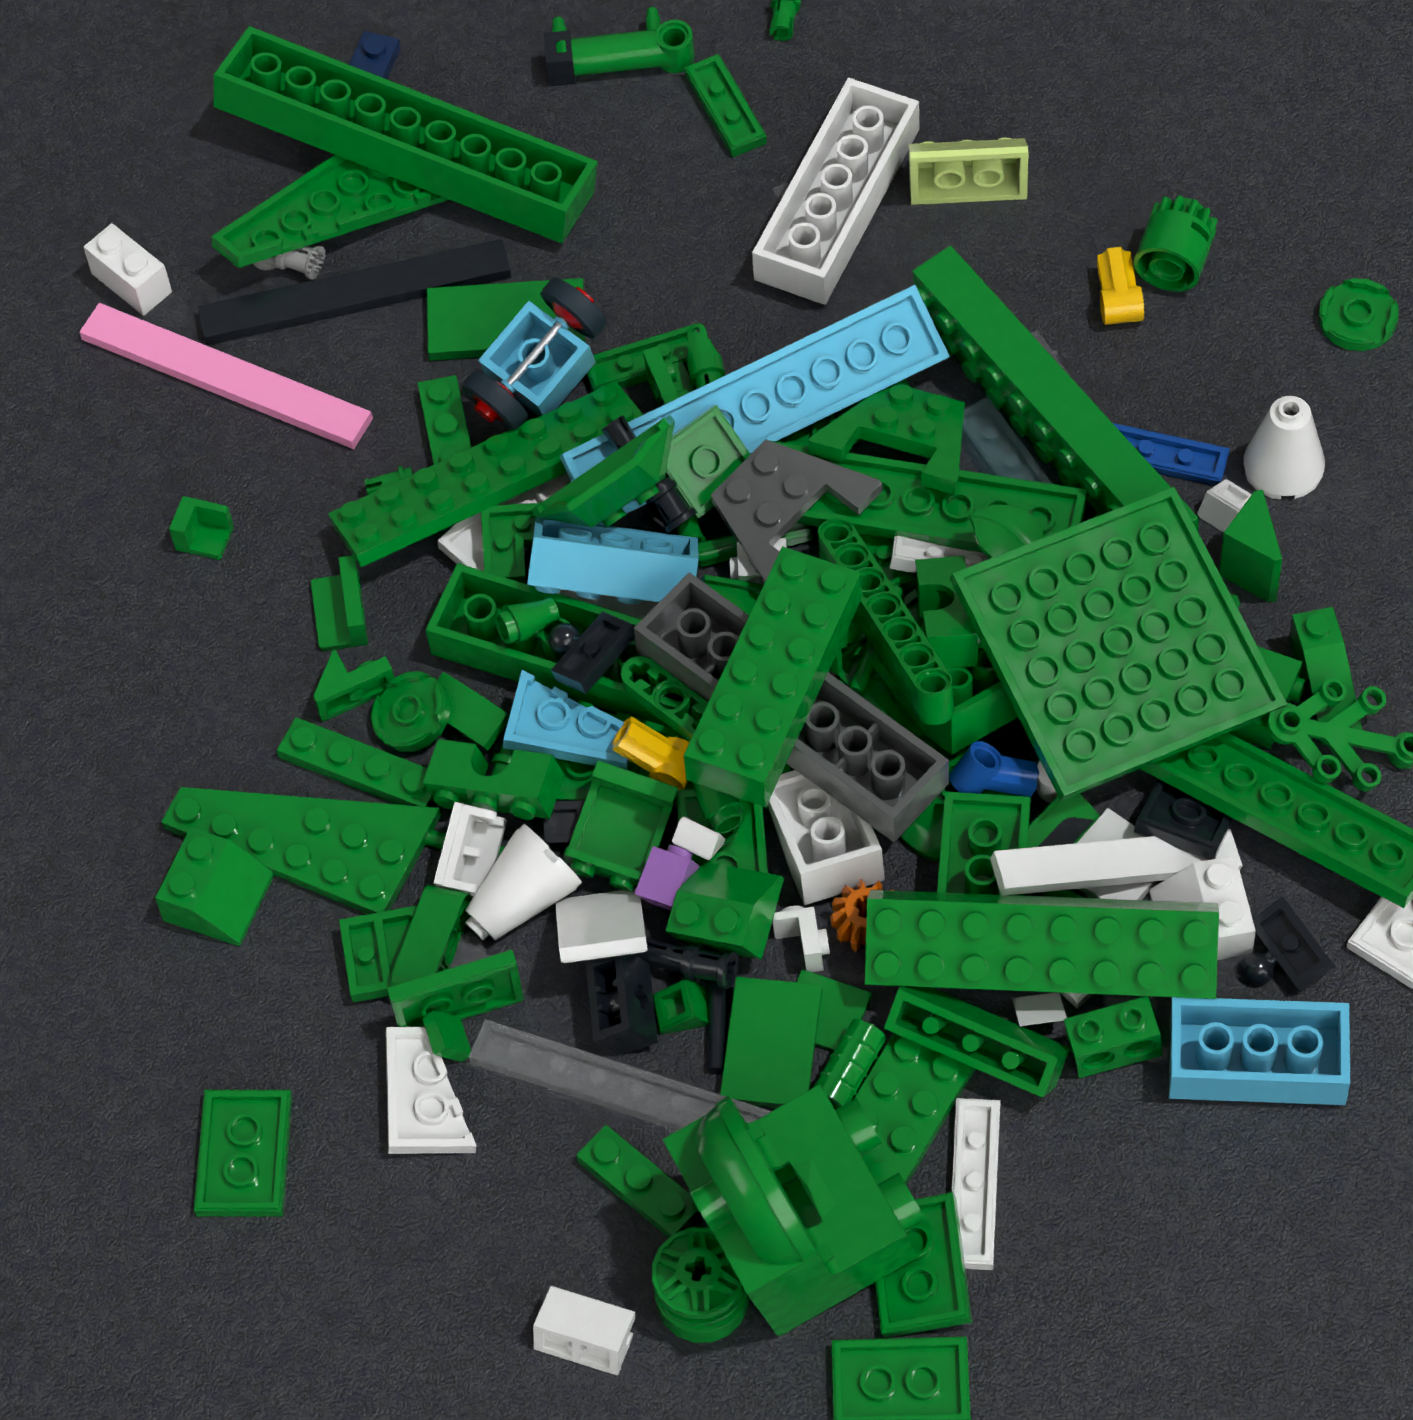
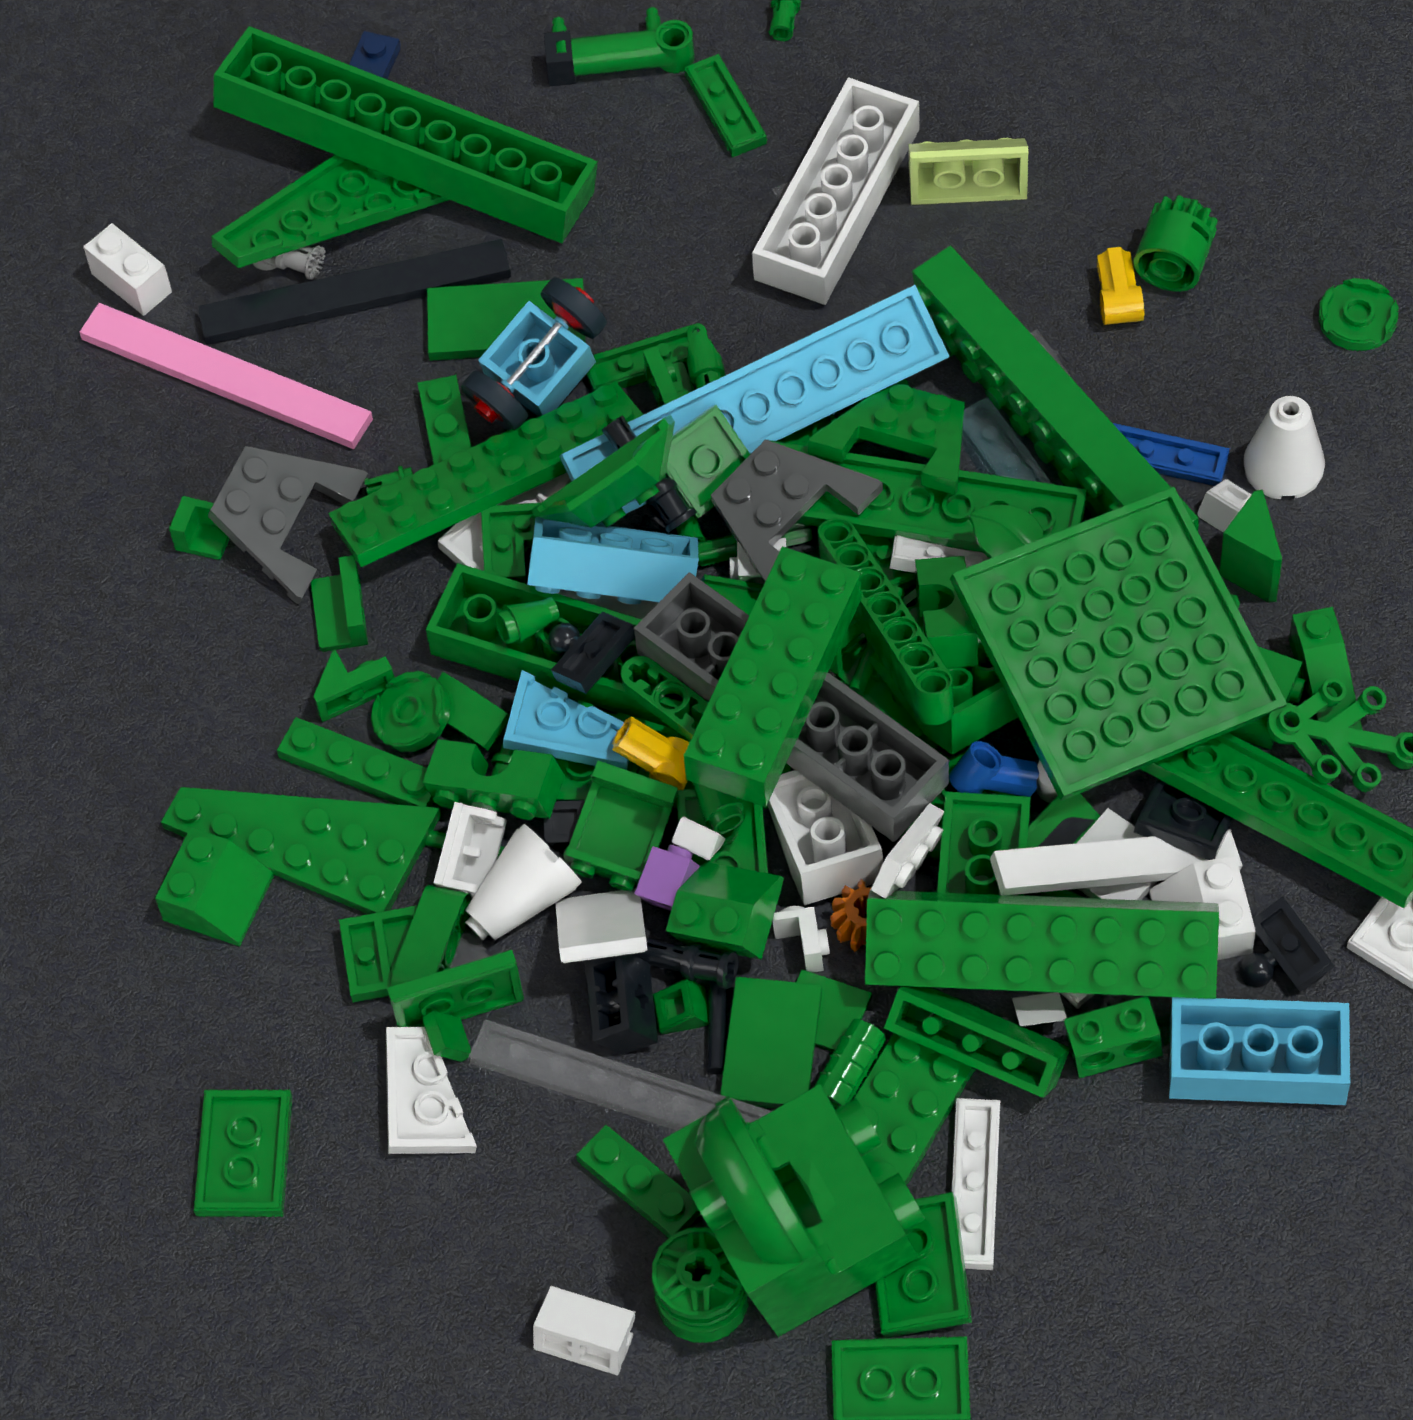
none -> dark grey wing [208,446,368,604]
none -> white wing [871,803,944,899]

